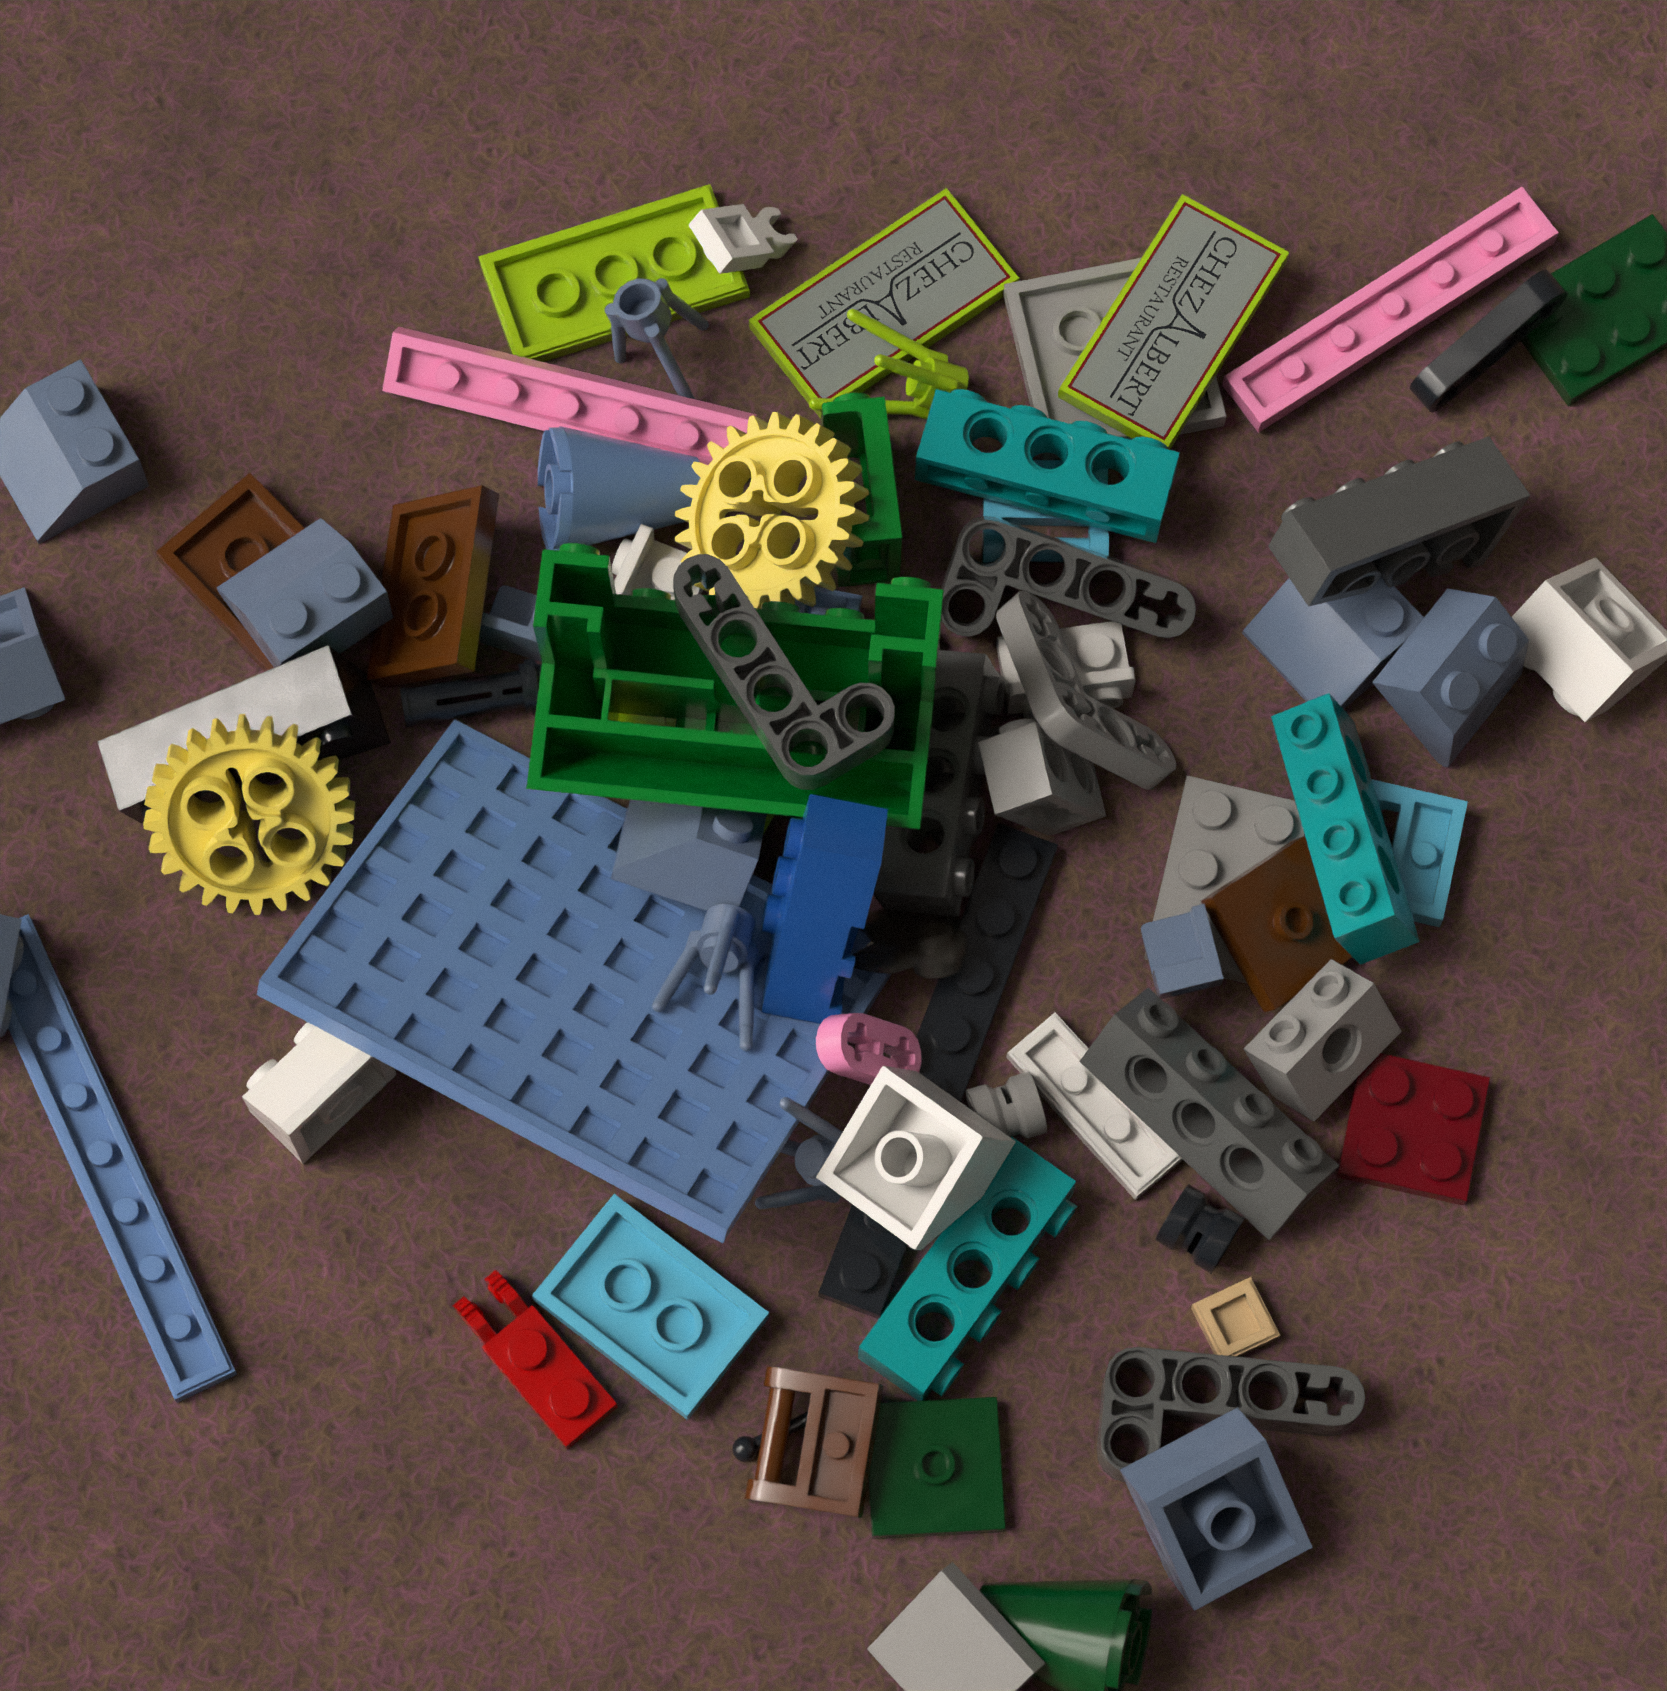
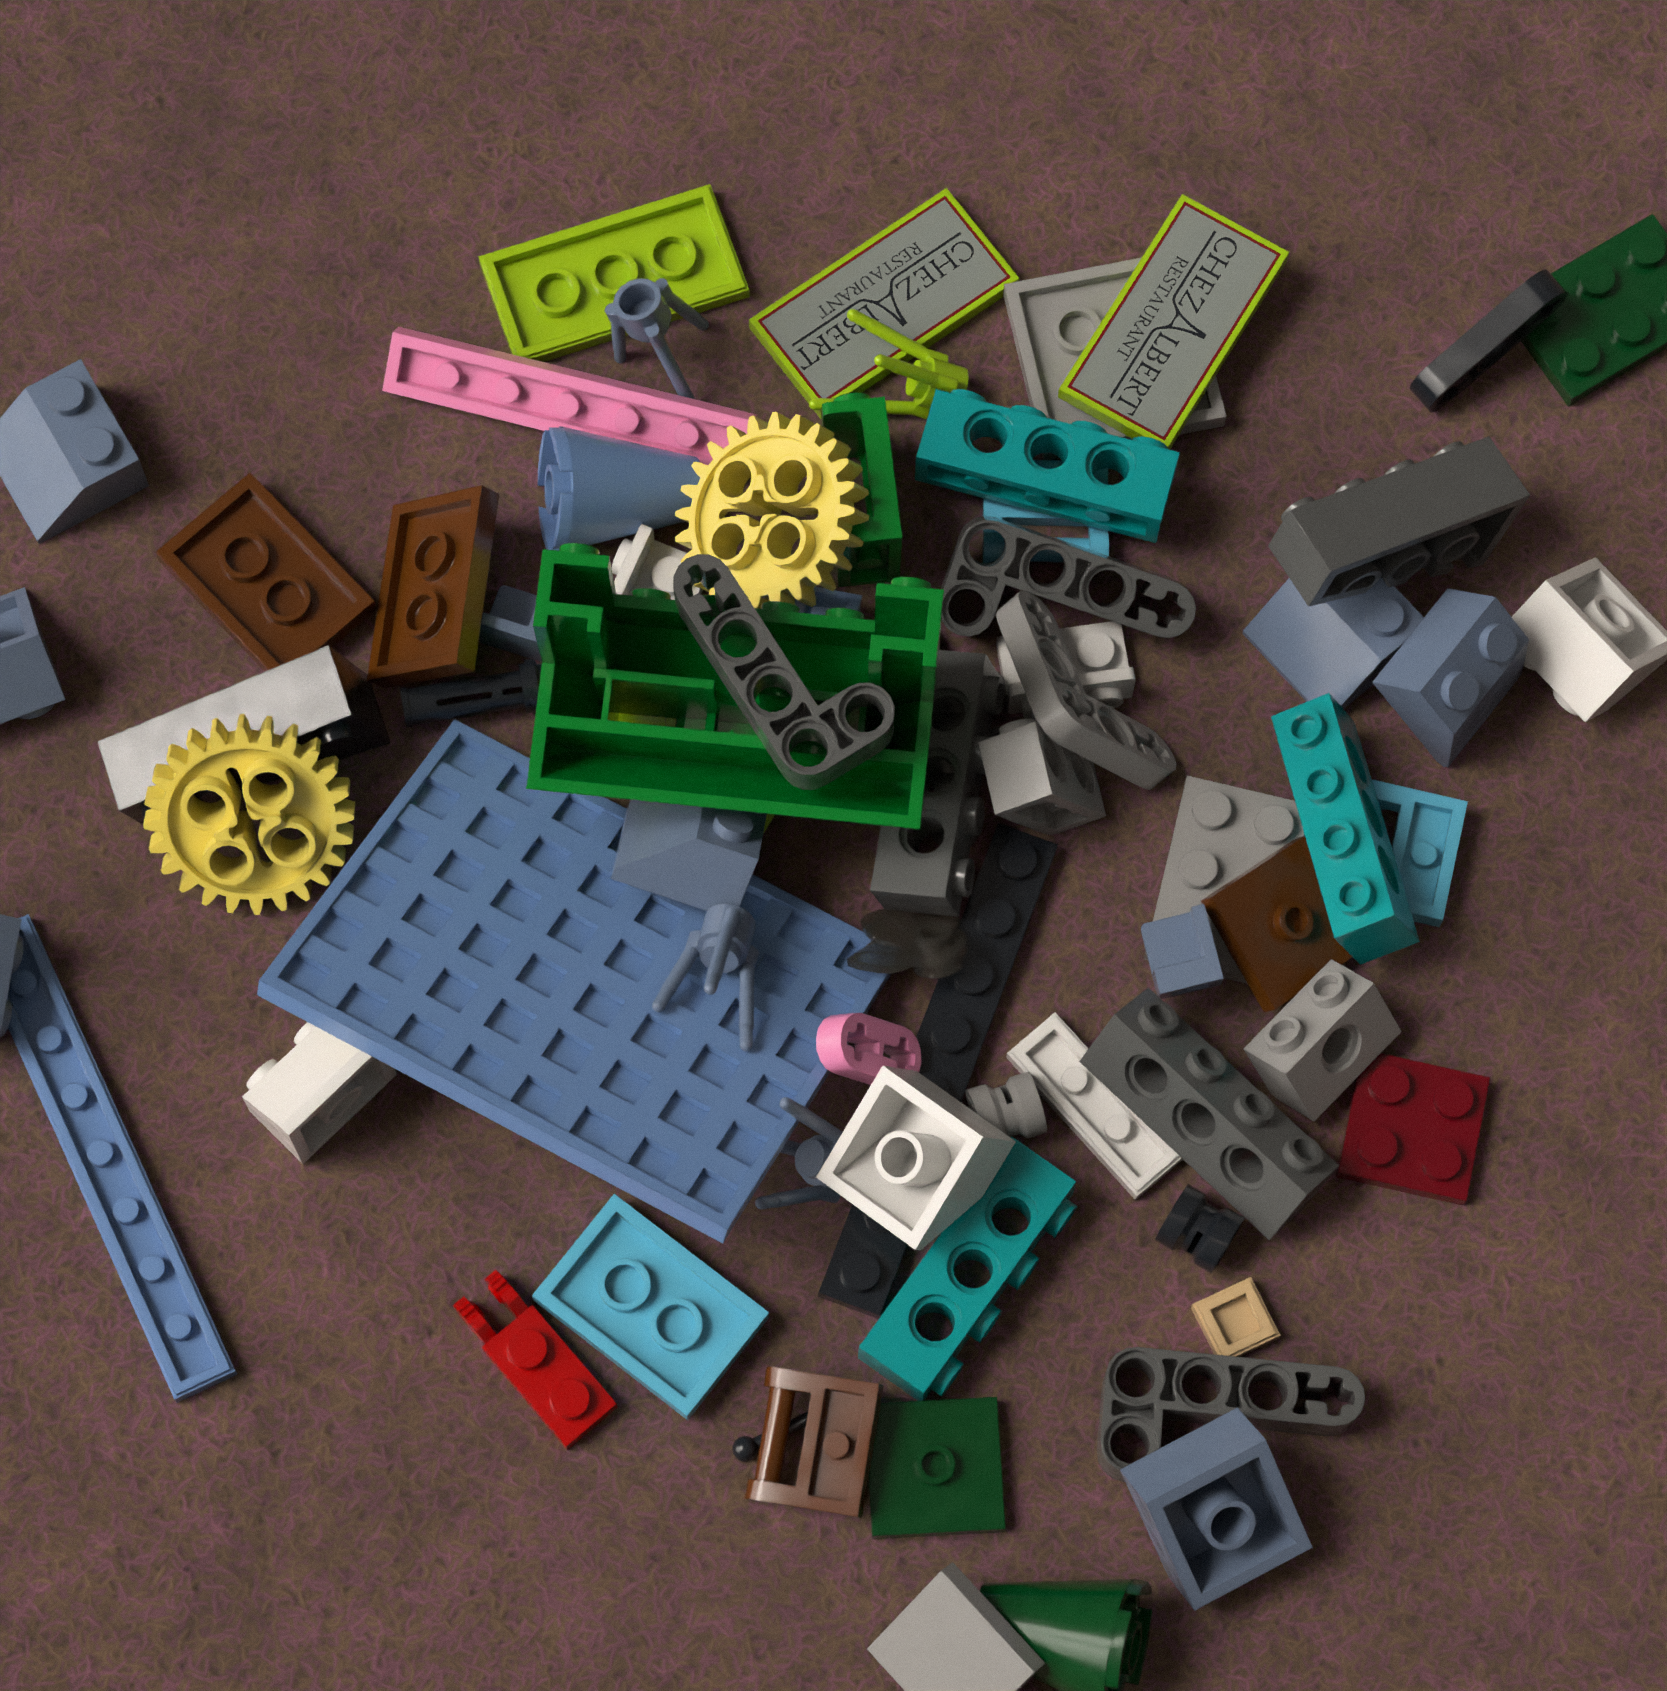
sand blue slope [217,518,393,668] -> none
white plate [689,204,798,274] -> none
blue wedge [760,794,888,1024] -> none
bright pink plate [1222,186,1559,433] -> none

